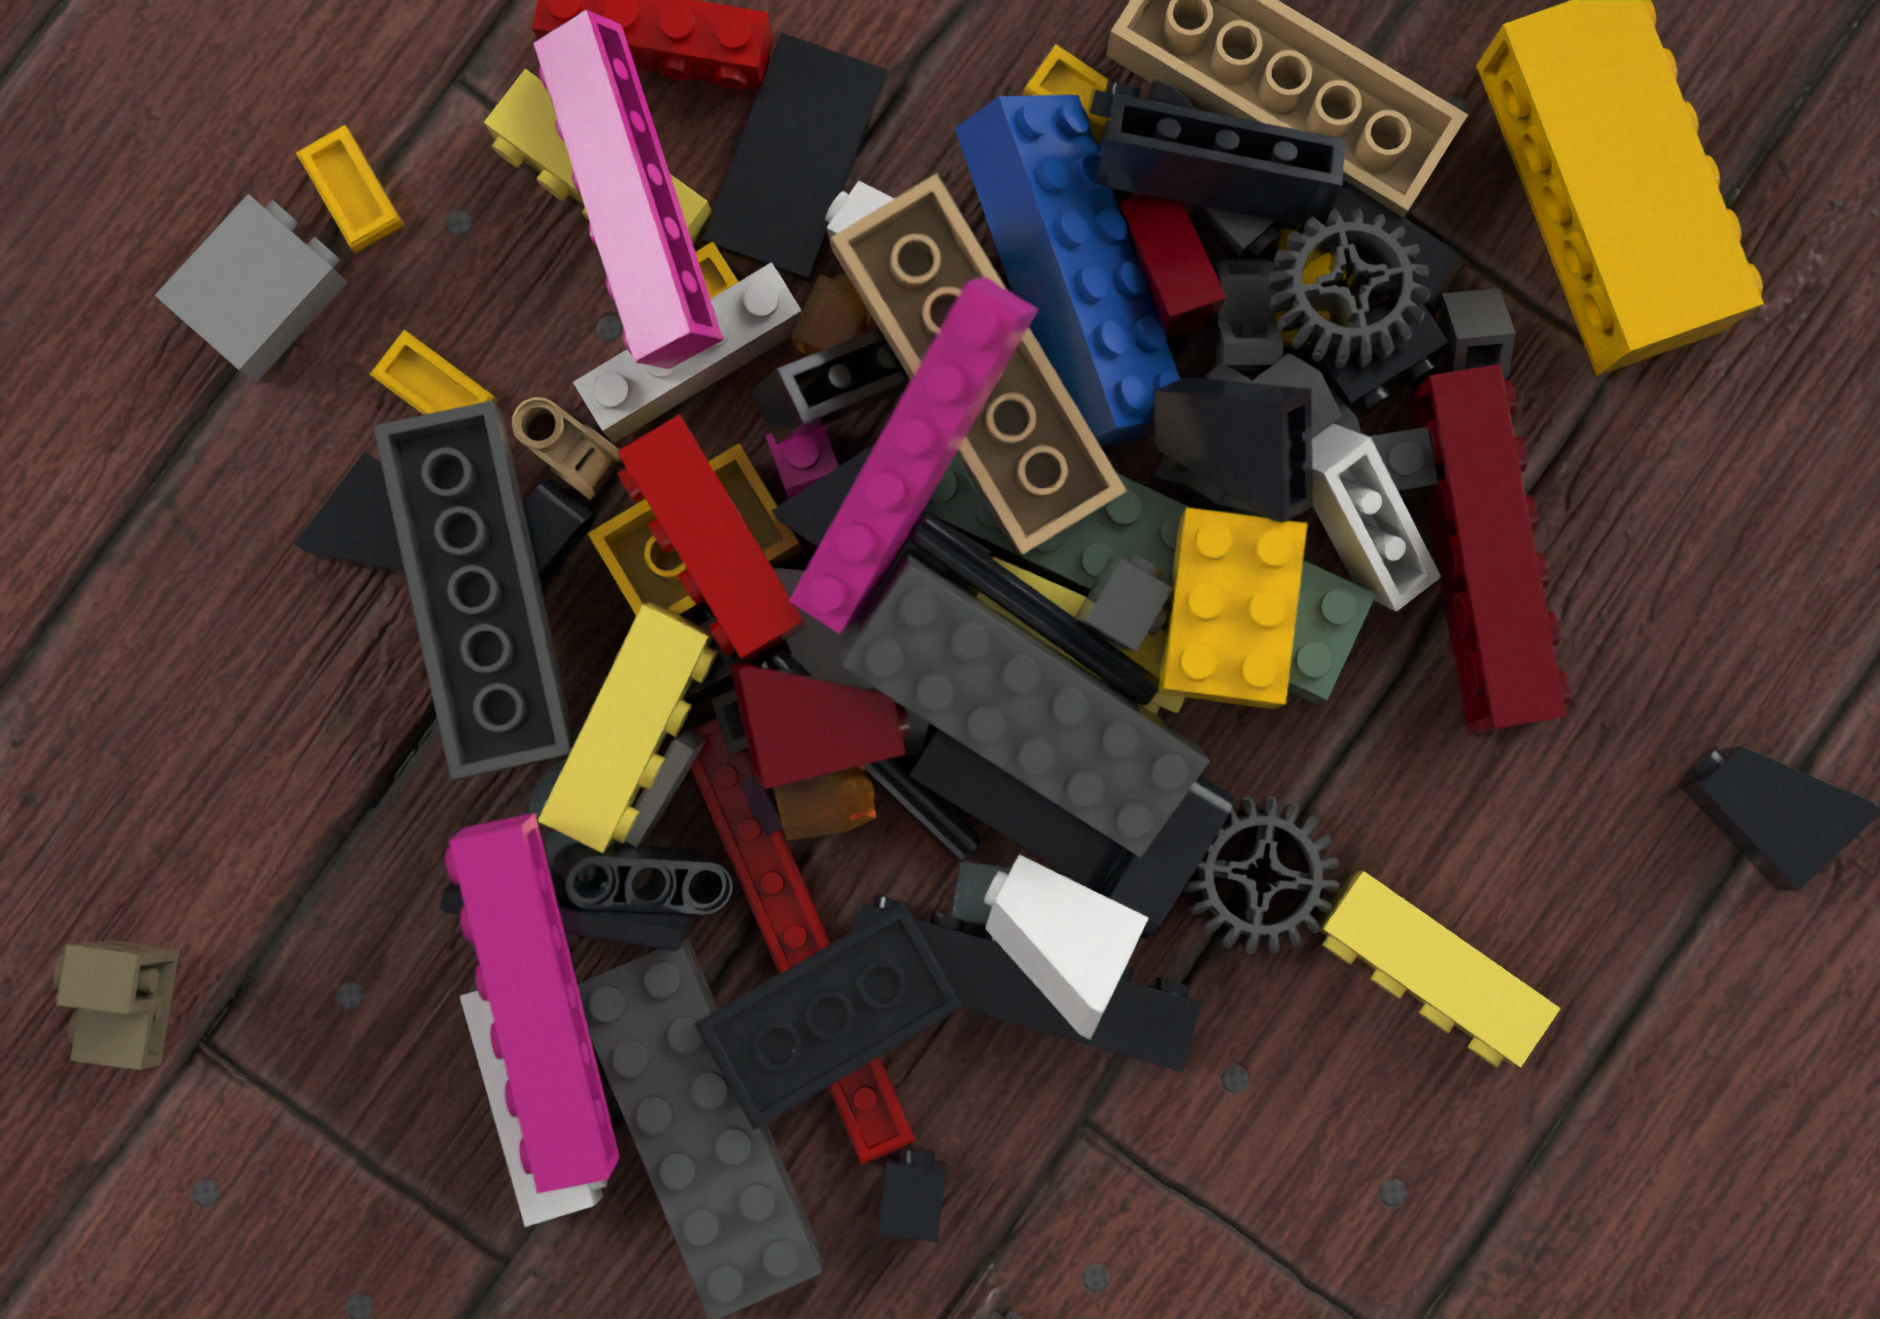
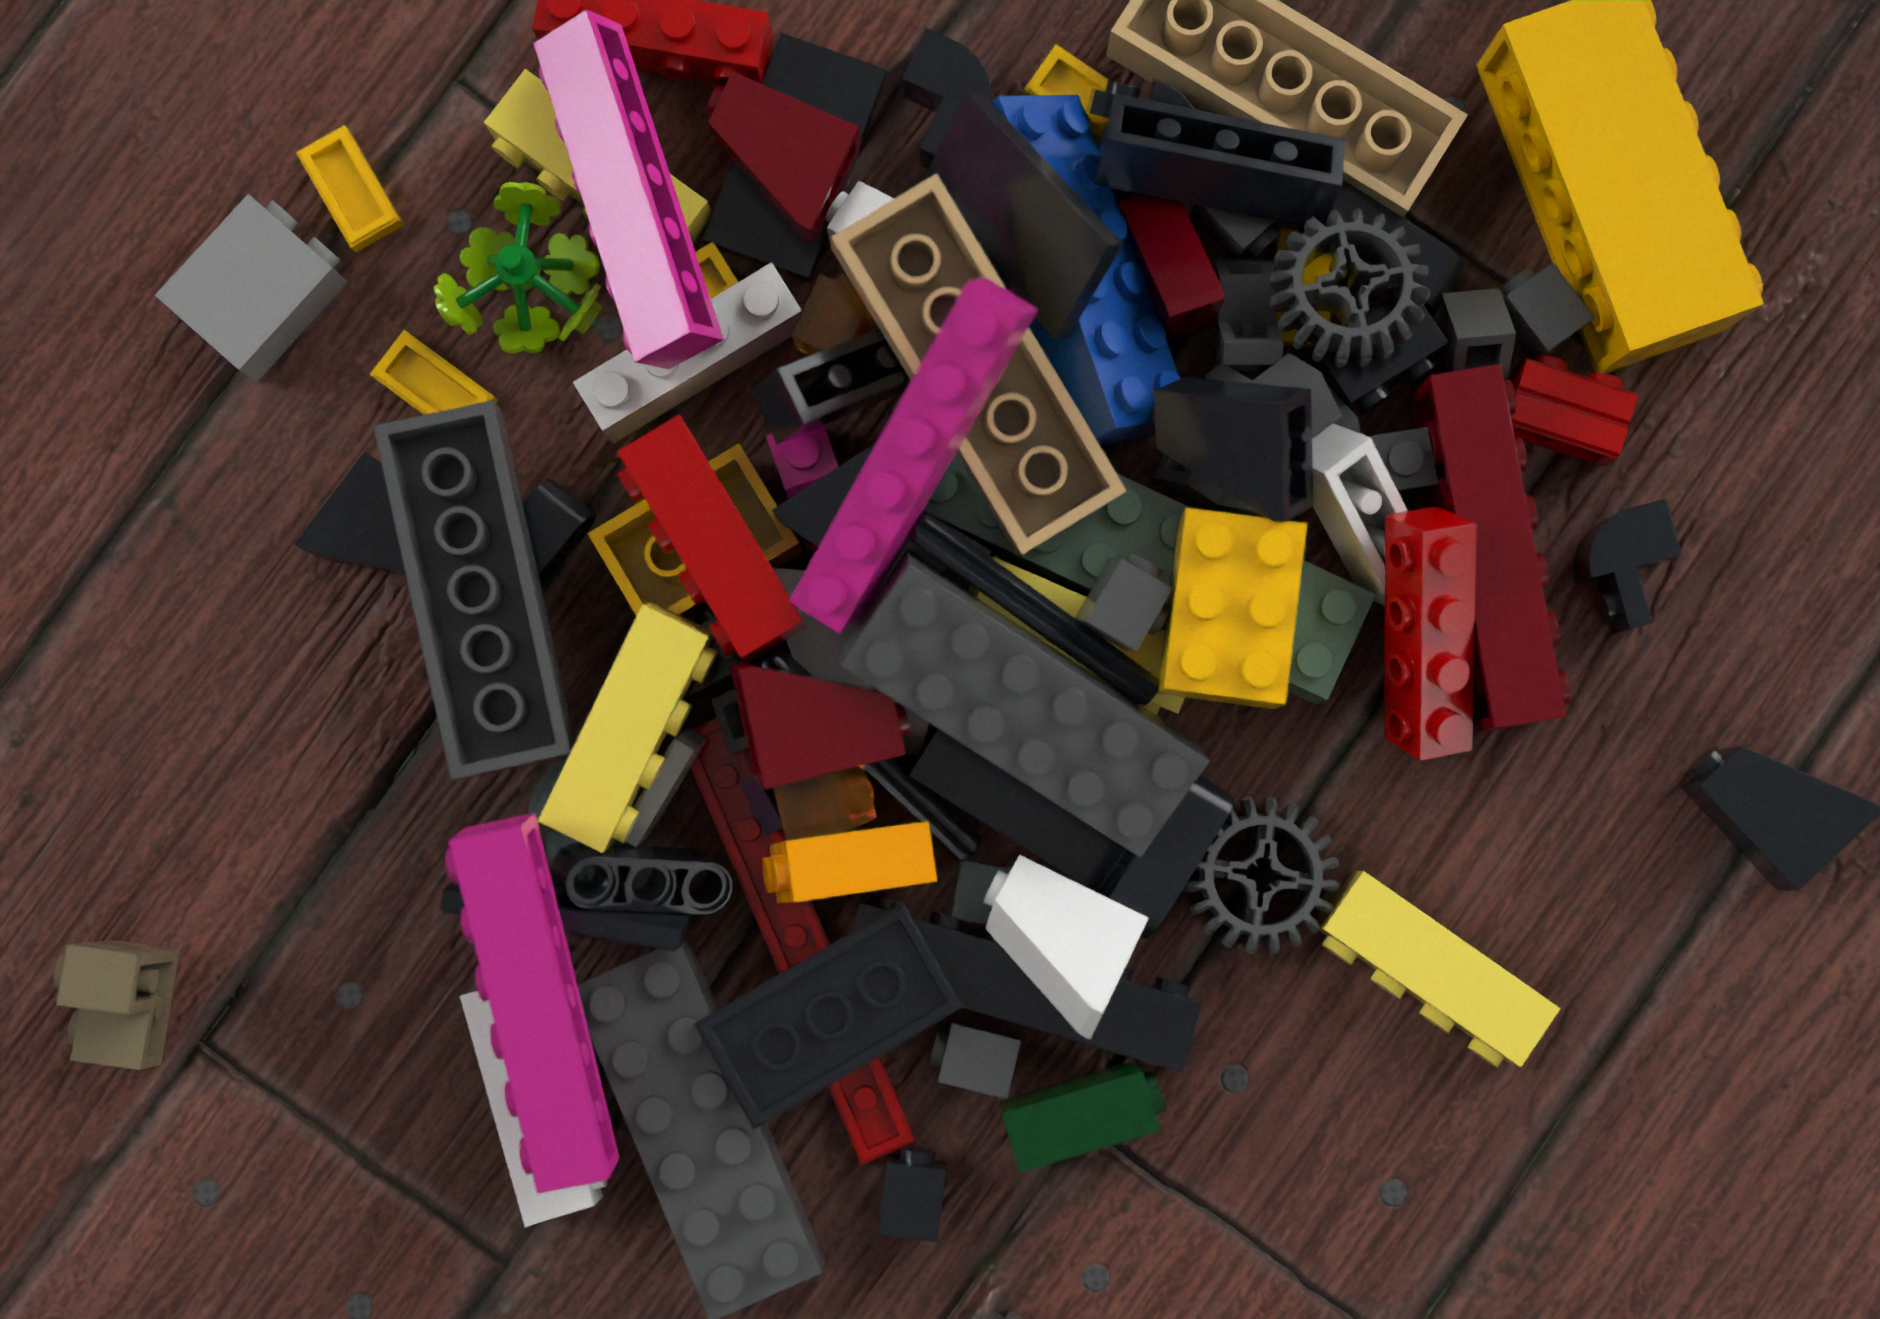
tan piece [512,397,622,500] -> none
none -> lime plant [434,182,602,353]
none -> dark red slope [705,71,861,245]
none -> light orange brick [762,821,937,903]
none -> black brick [902,28,990,169]
none -> black tile [922,92,1123,339]
none -> dark grey brick [929,1020,1021,1099]
none -> dark green brick [1000,1060,1166,1173]
none -> red brick [1384,506,1477,761]
none -> dark grey brick [1501,262,1595,360]
none -> red brick [1510,355,1638,467]
none -> black brick [1573,499,1682,634]

